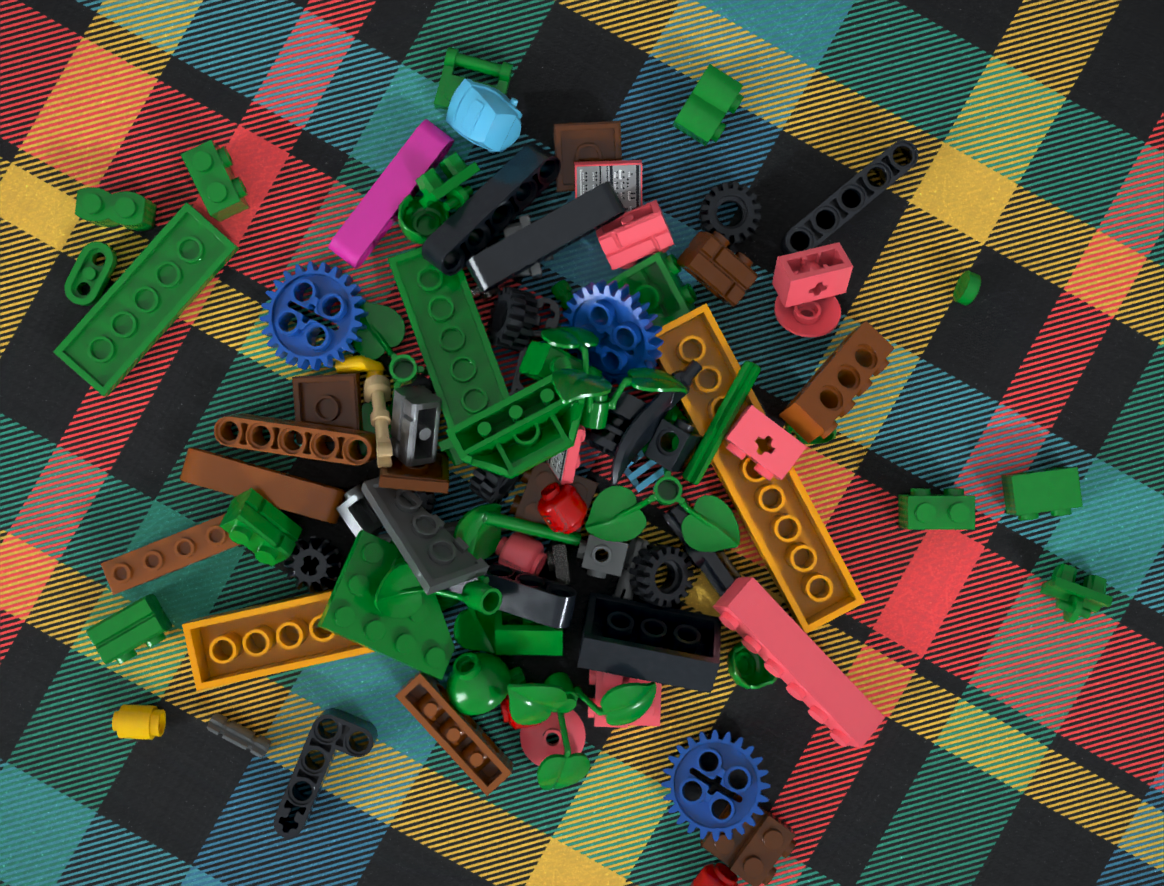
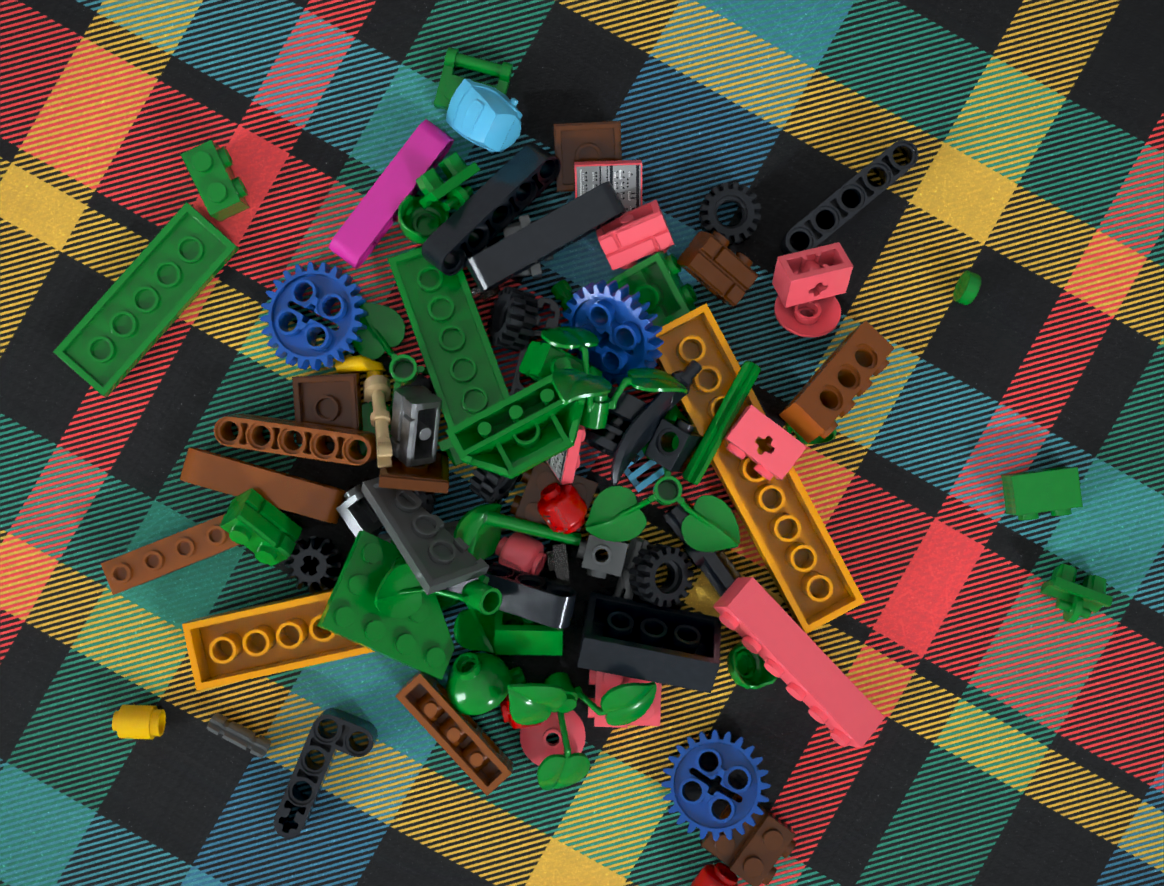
green plate [64,242,117,306] -> none
green brick [75,187,157,231] -> none
green brick [86,593,172,665] -> none
green brick [672,64,744,146] -> none
green brick [898,488,975,530] -> none

